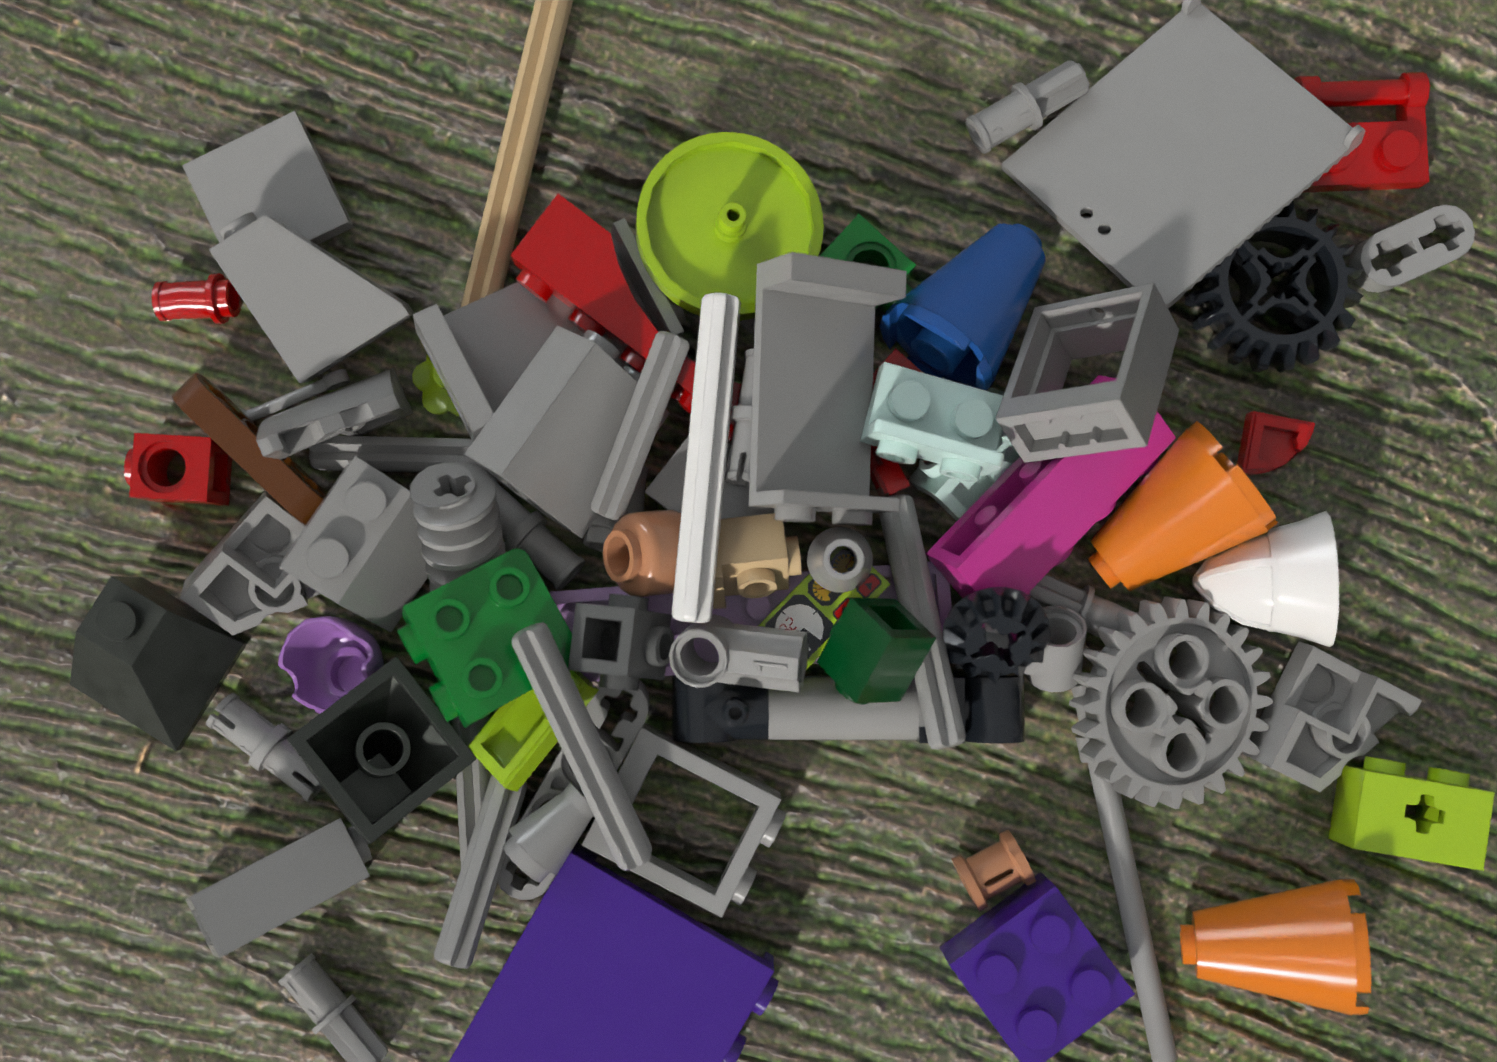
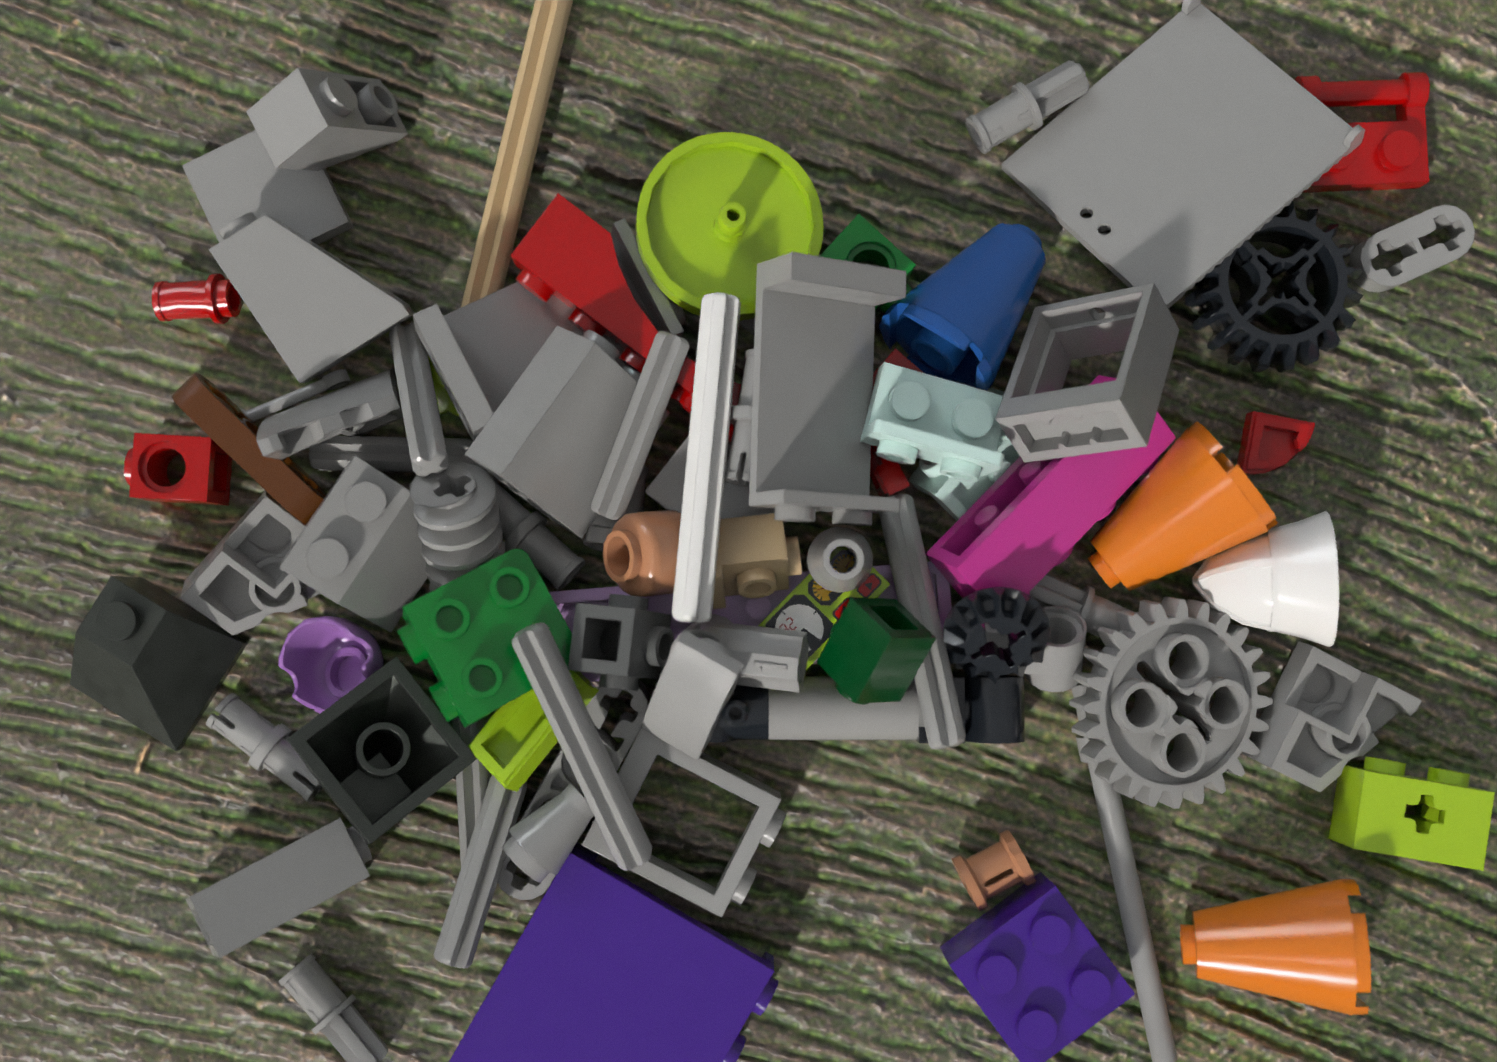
none -> light grey slope [246,68,408,171]
none -> light grey axle [389,322,449,477]
none -> light grey slope [641,630,744,761]

